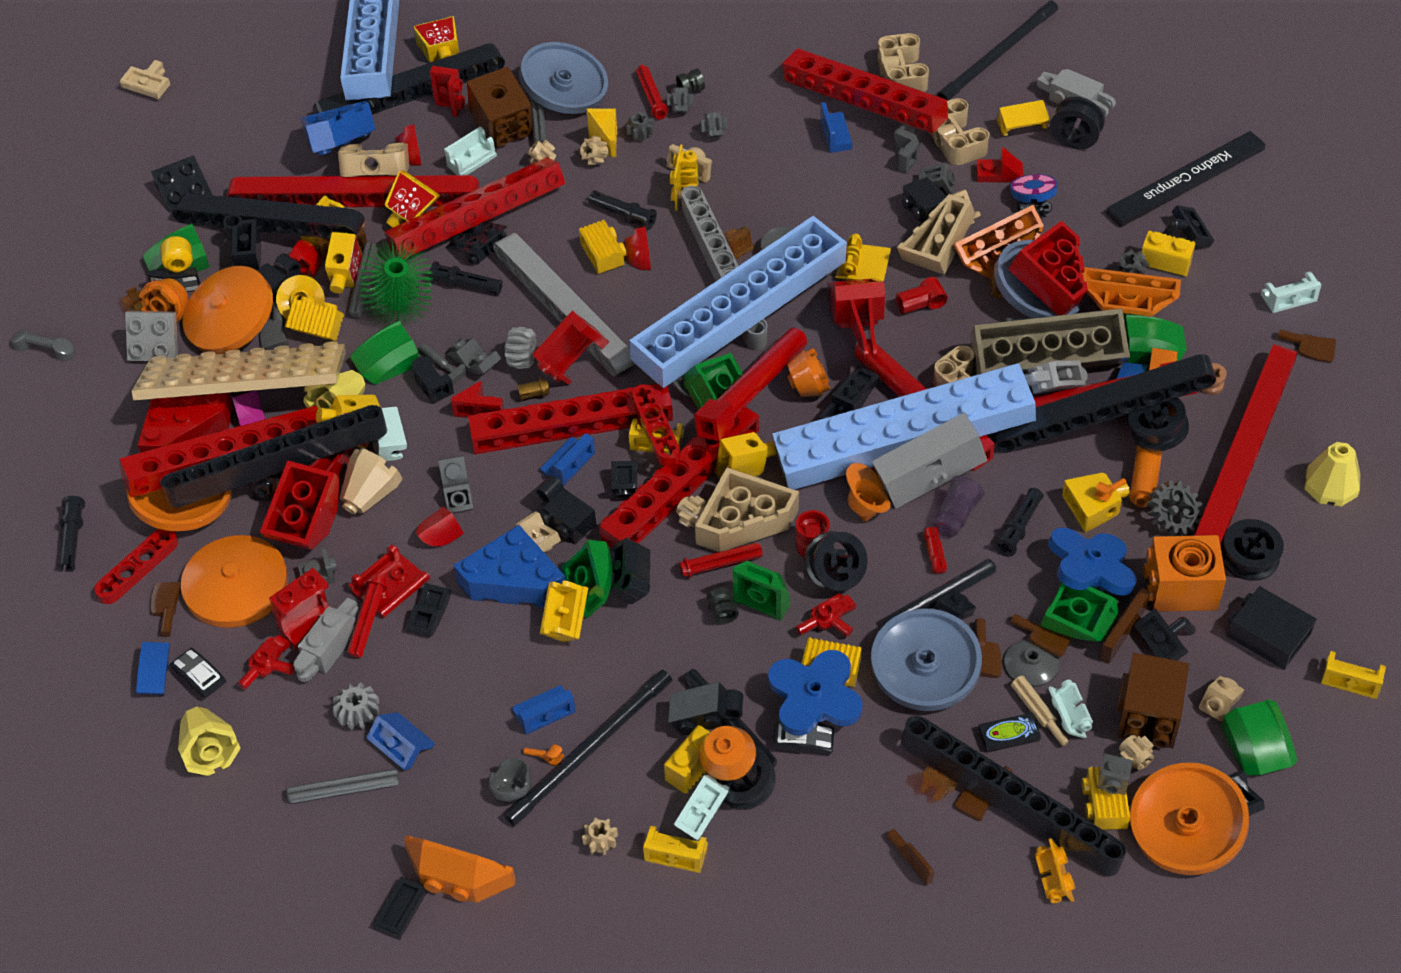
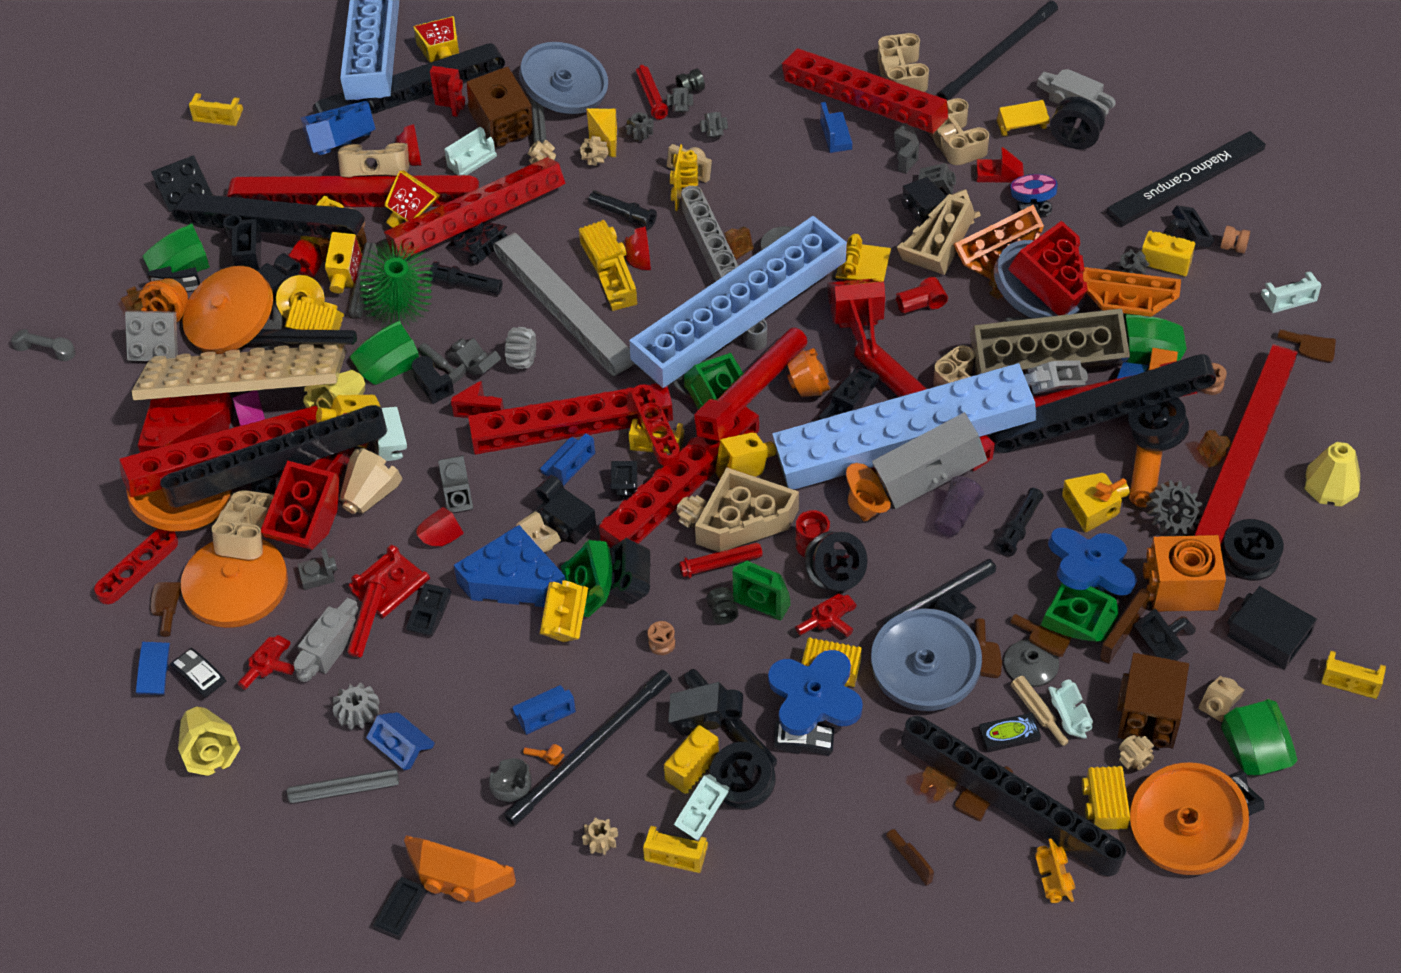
black pin [58,496,85,572] -> none
tan hinge [120,60,170,99] -> none
yellow head [160,236,193,272] -> none
red panel [269,568,329,650] -> none
pearl gold pin [517,378,550,400] -> none
red panel [532,310,609,385] -> none
orange cone [699,726,756,781] -> none
red axle [923,526,947,574] -> none
dark grey bracket [1097,754,1133,795] -> none
none -> yellow hinge [189,93,243,126]
none -> tan beam [212,491,274,559]
none -> black axle [248,329,357,345]
none -> yellow hinge [598,255,637,311]
none -> nougat wheel [648,621,675,655]
none -> clear orange tile [1197,430,1232,467]
none -> nougat wheel [1221,225,1251,254]

